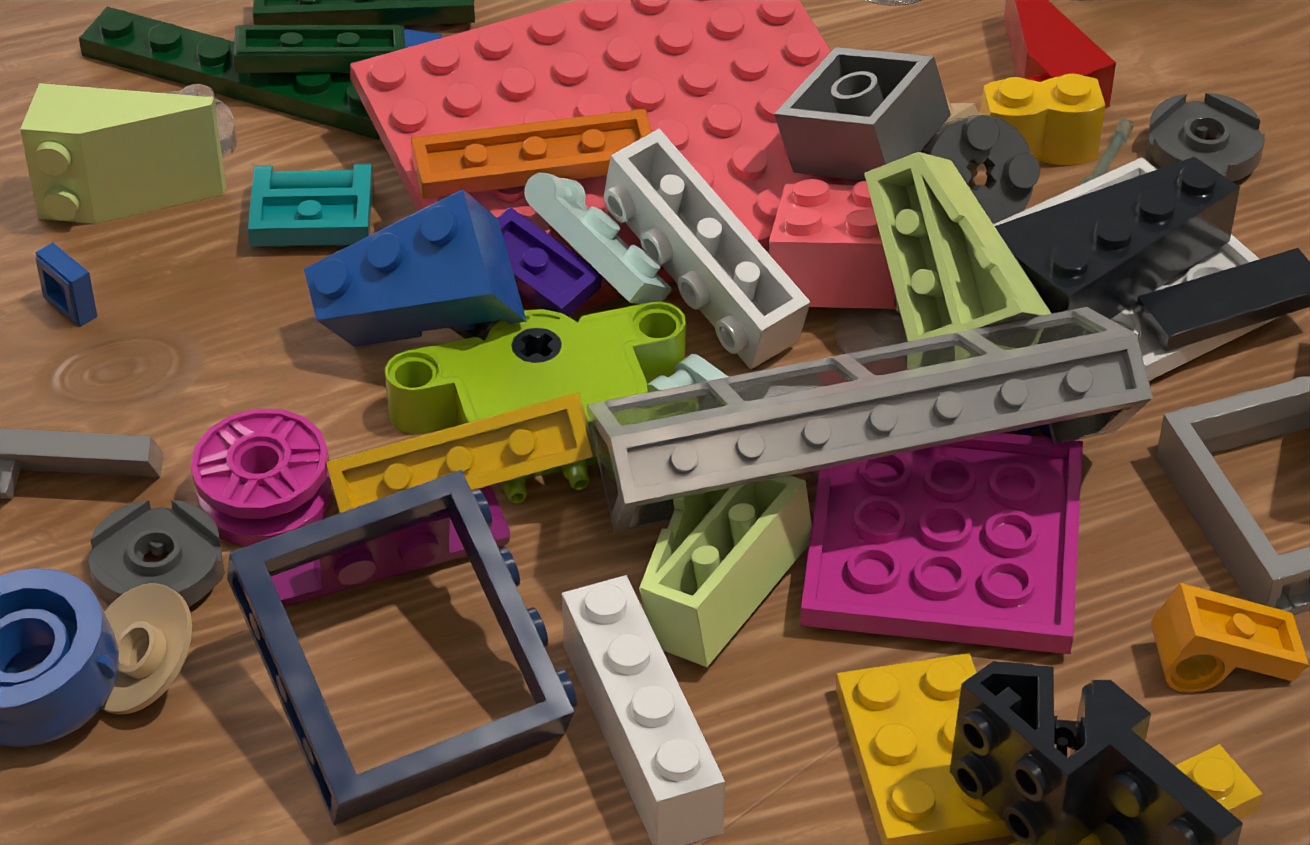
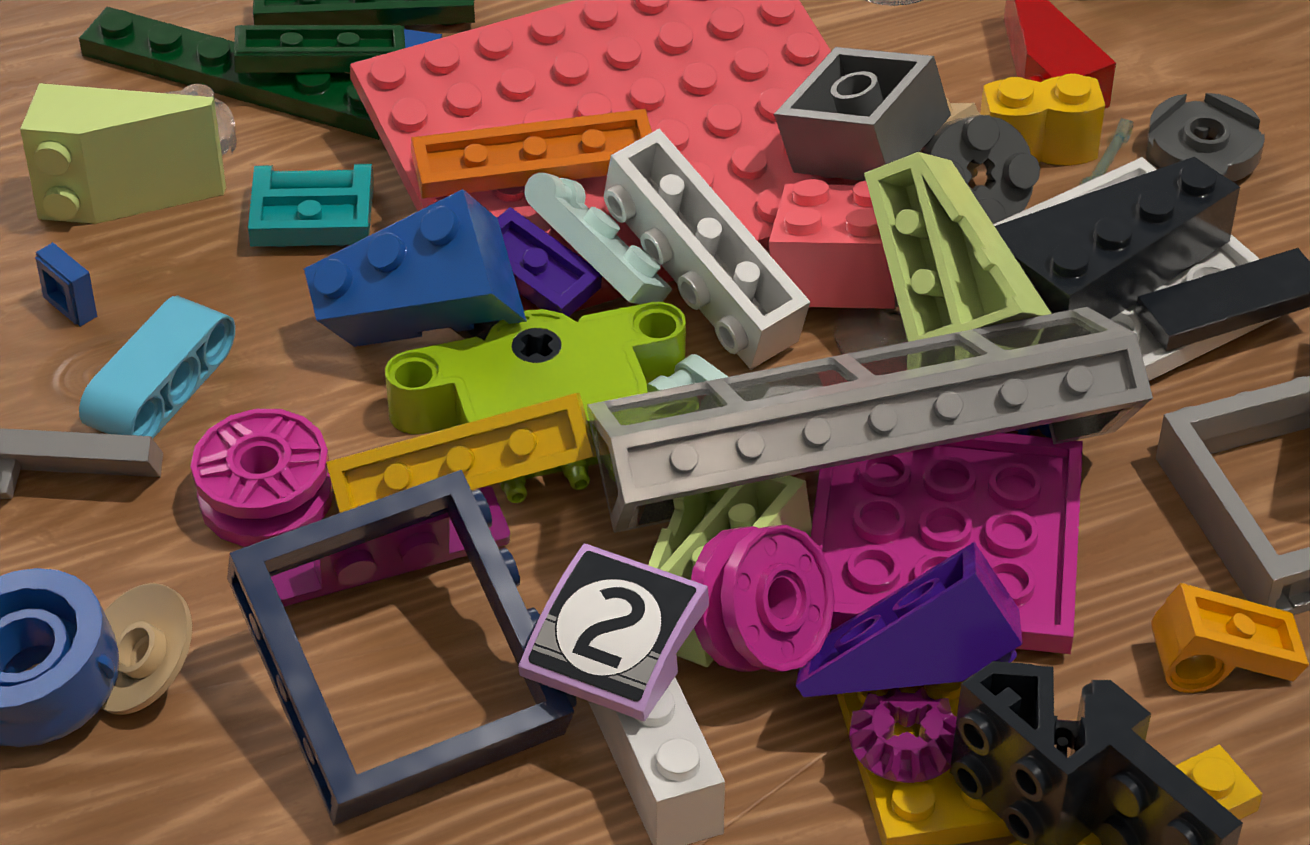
dark grey plate [88,500,225,607] -> none
none -> medium azure beam [79,295,235,439]
none -> slope [518,543,709,722]
none -> dark pink wheel [691,525,835,672]
none -> dark purple slope [796,542,1023,697]
none -> magenta gear [849,685,957,783]

